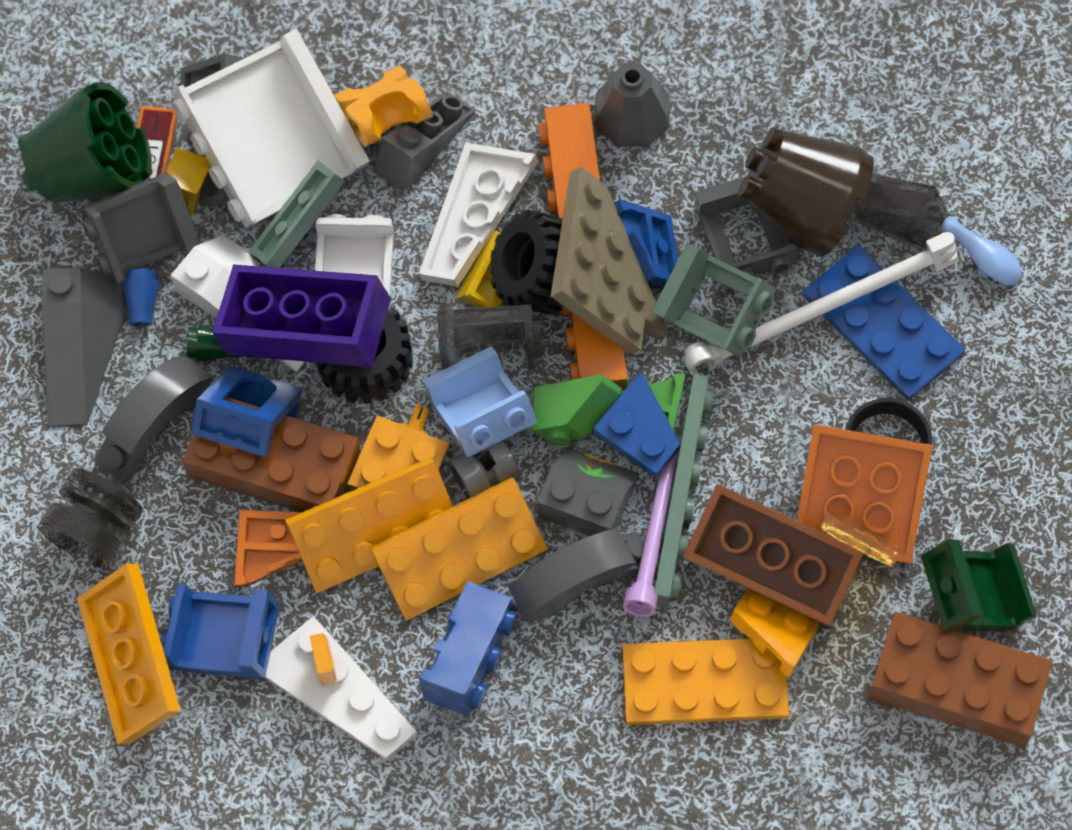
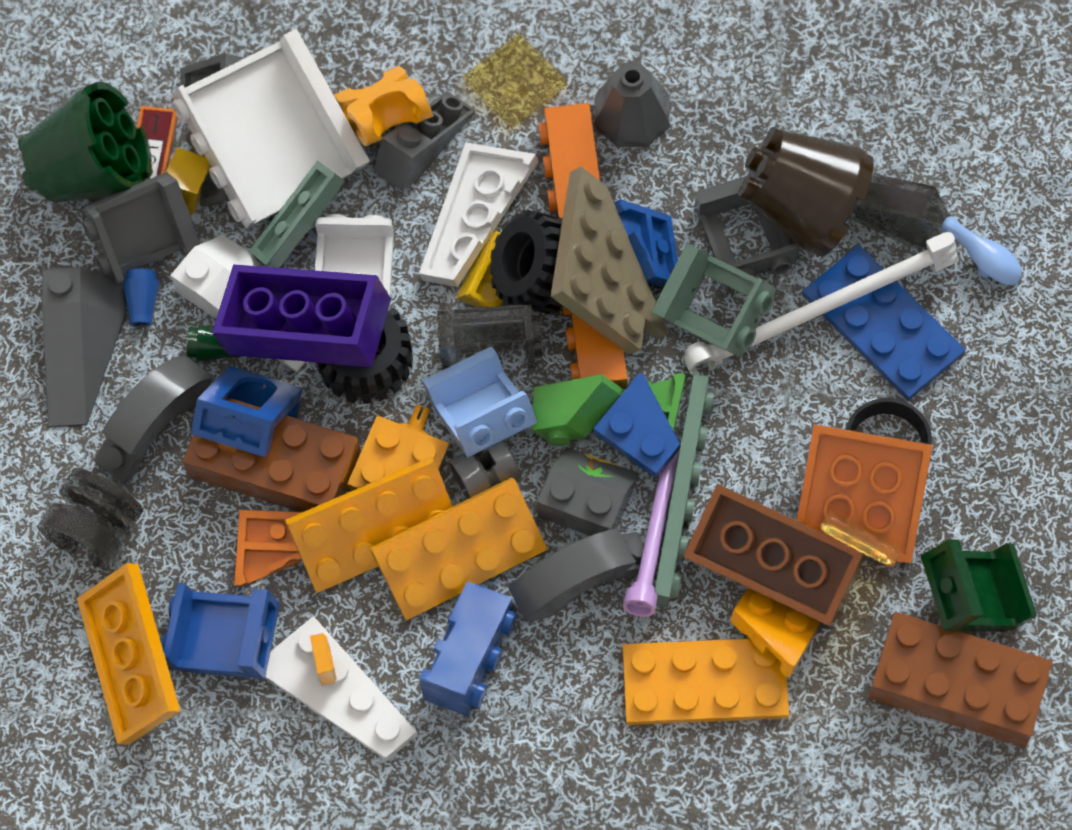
none -> clear yellow tile [463,33,568,129]

